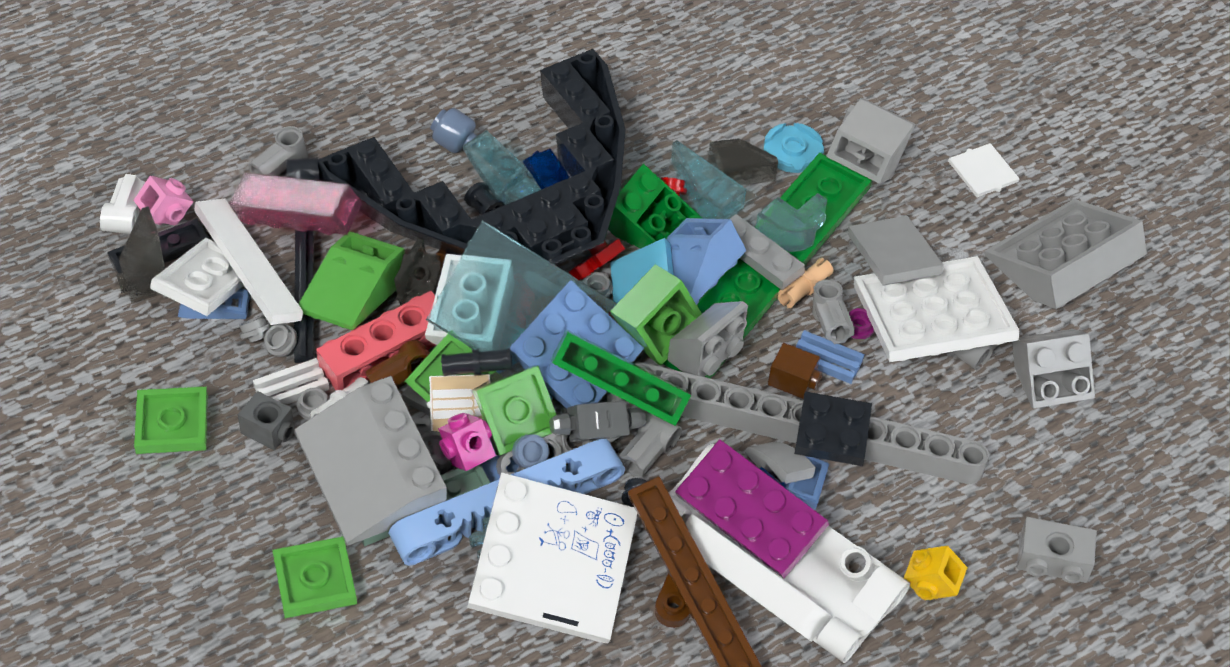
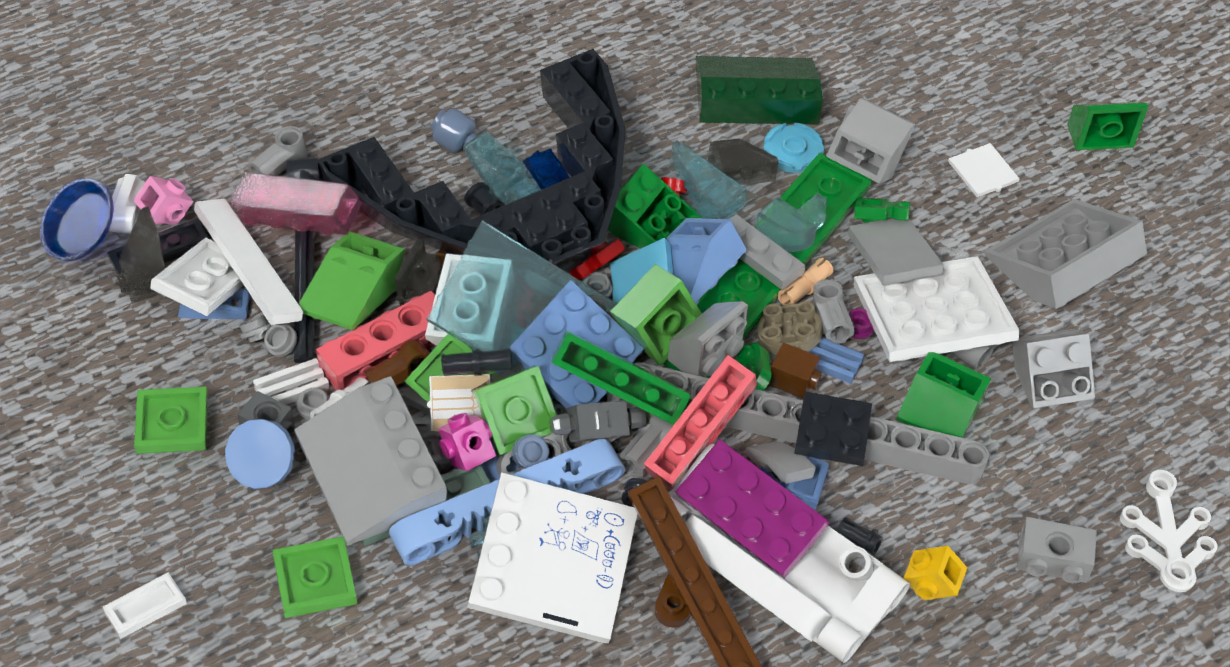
none -> clear blue piece [40,178,114,261]
none -> white tile [102,572,187,639]
none -> medium blue tile [225,419,295,489]
none -> coral brick [644,355,757,490]
none -> dark green slope [695,56,823,125]
none -> green plate [736,343,771,391]
none -> dark tan tile [757,301,823,355]
none -> black pin [836,517,883,555]
none -> green plate [854,198,910,223]
none -> green slope [896,352,991,438]
none -> green slope [1067,102,1148,151]
none -> white plant [1120,470,1218,592]

